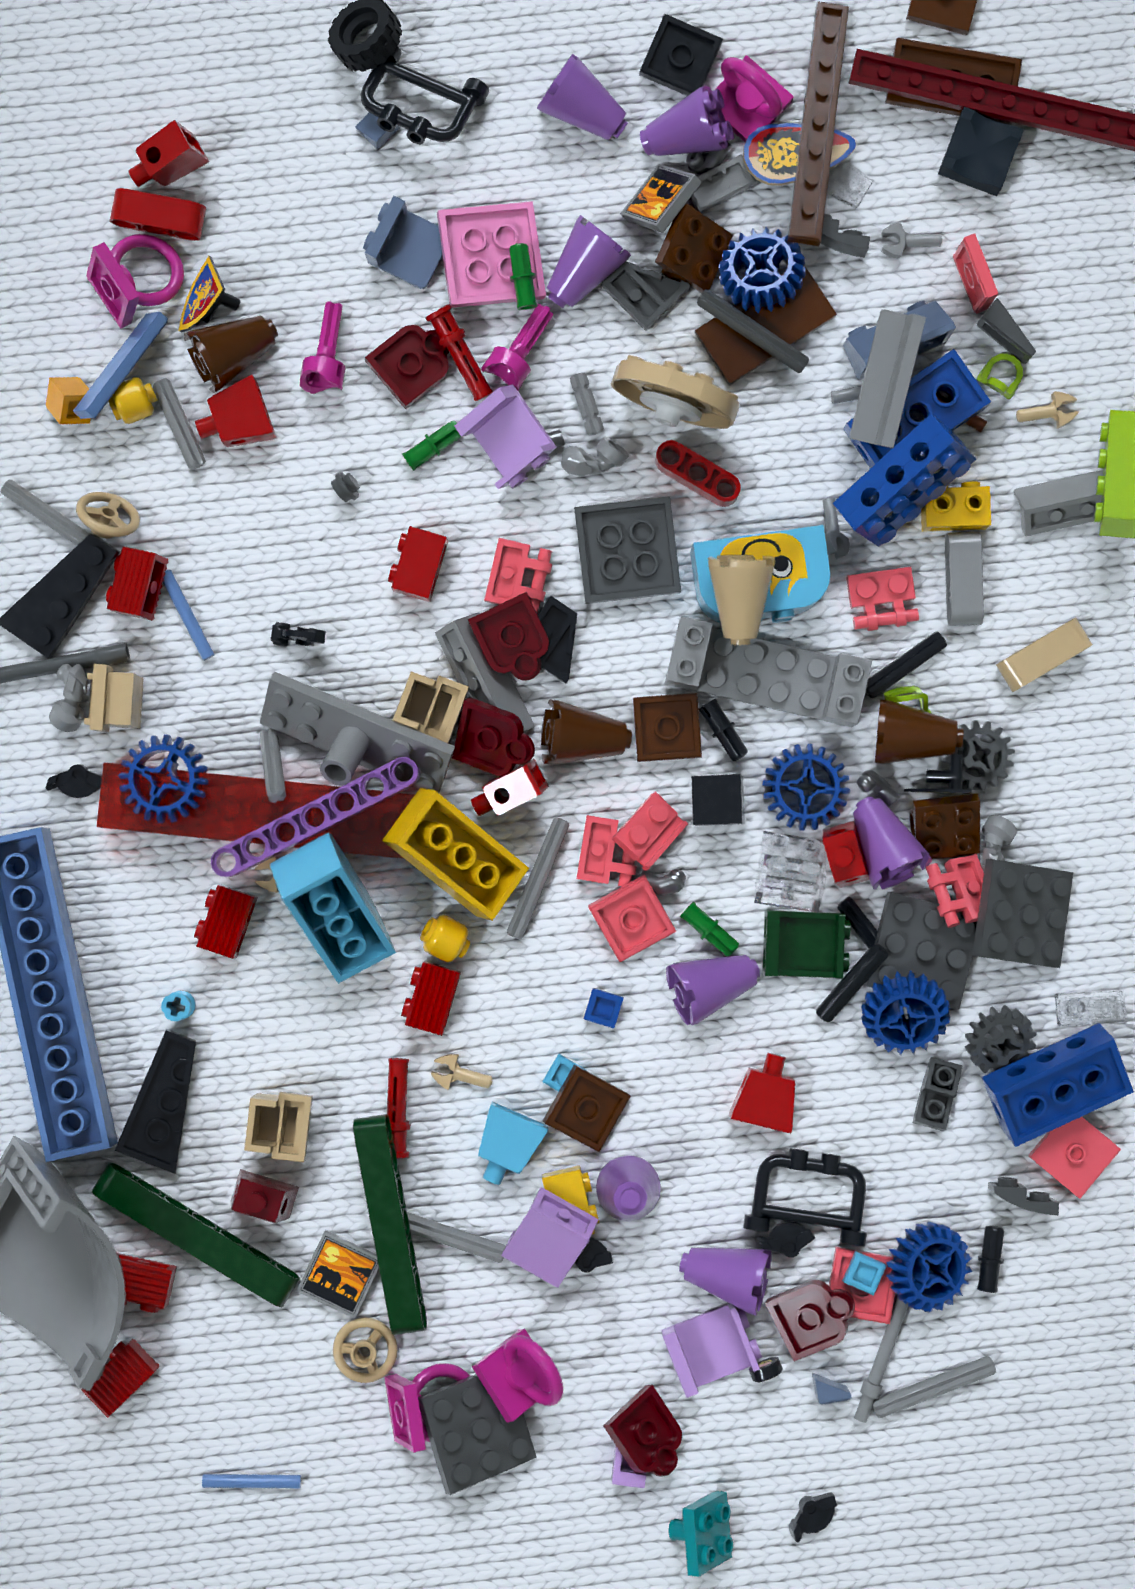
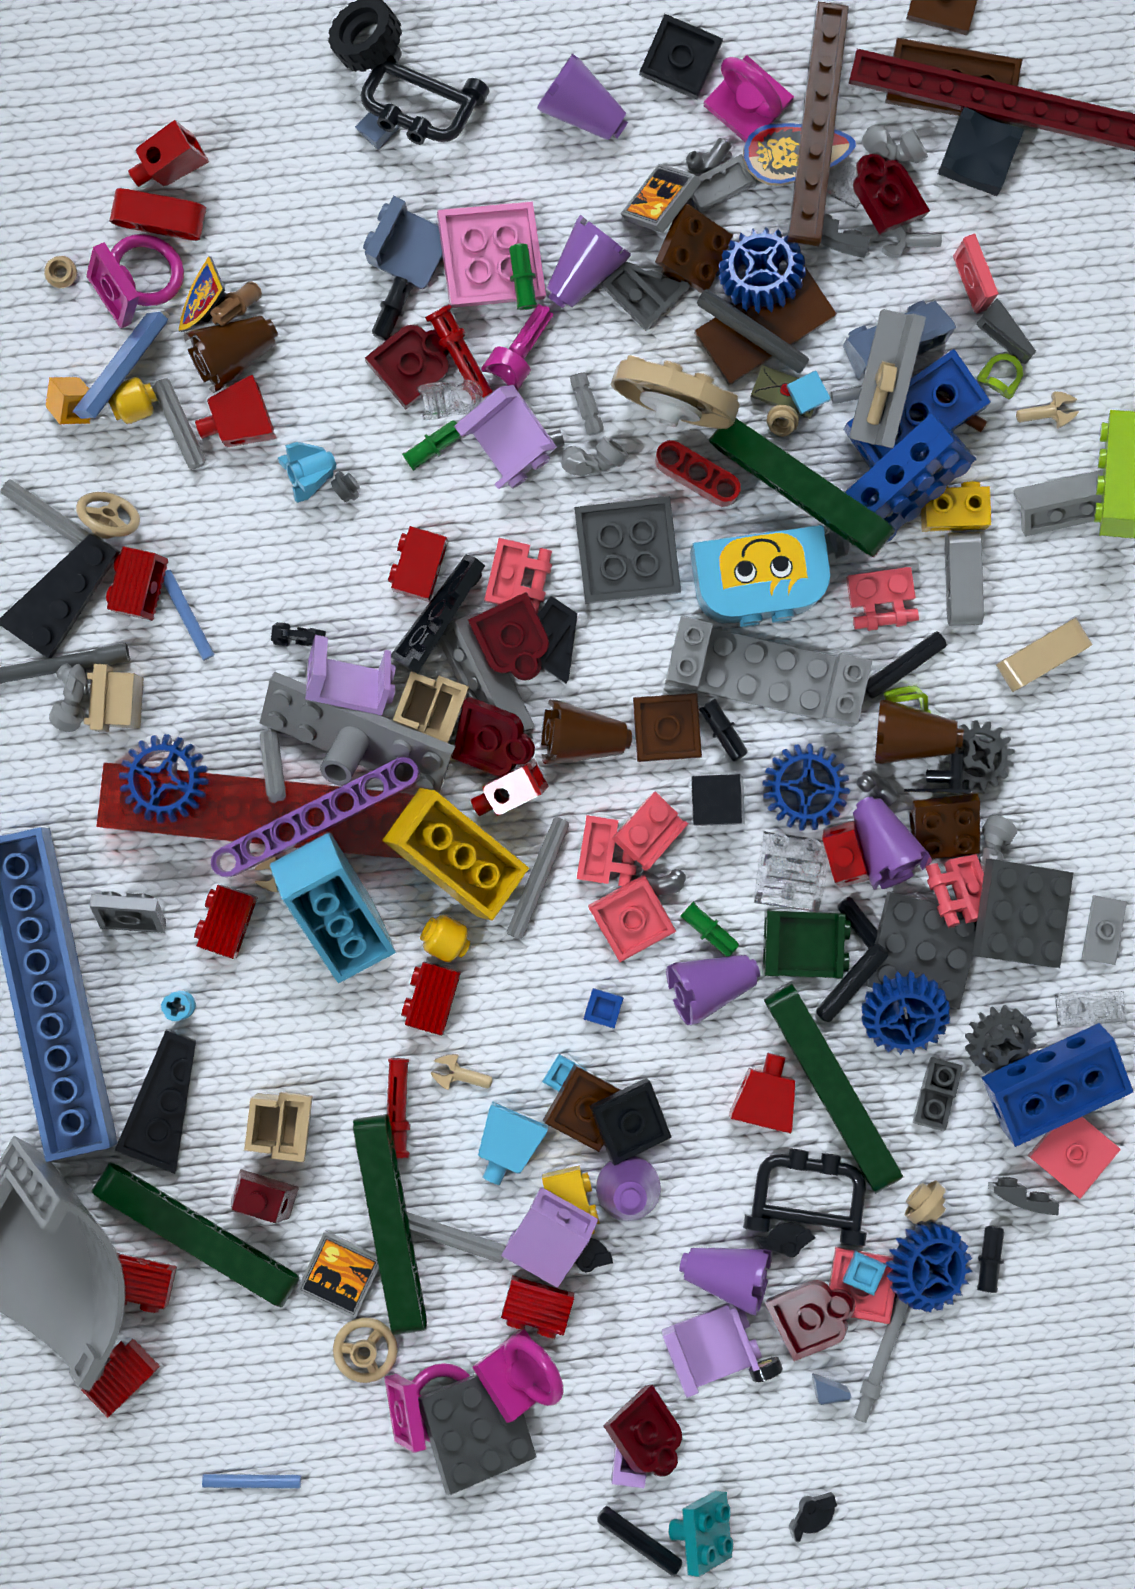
black piece [45,764,106,798] -> none
dark pink piece [300,301,346,394] -> none
medium lavender cone [640,85,734,156] -> none
tan cone [708,555,775,645] -> none
light grey axle [872,1356,996,1418] -> none
none -> tan plate [44,256,77,289]
none -> dark grey hinge [89,891,166,933]
none -> medium nougat axle [210,281,262,326]
none -> medium azure brick [278,442,336,503]
none -> lavender panel [305,635,396,715]
none -> black axle [372,276,414,341]
none -> black wing [391,554,485,674]
none -> clear piece [417,380,483,420]
none -> red brick [501,1275,574,1338]
none -> black plate [589,1078,672,1165]
none -> black axle [597,1506,683,1576]
none -> dark green beam [709,418,895,558]
none -> olive tile [750,365,814,419]
none -> dark green beam [763,983,904,1194]
none -> tan plate [766,405,799,436]
none -> medium azure tile [786,370,831,415]
none -> dark red plate [853,153,930,235]
none -> light grey arm [862,125,928,164]
none -> tan bar [867,361,897,425]
none -> tan plate [904,1180,946,1224]
none -> light grey plate [1081,895,1127,965]

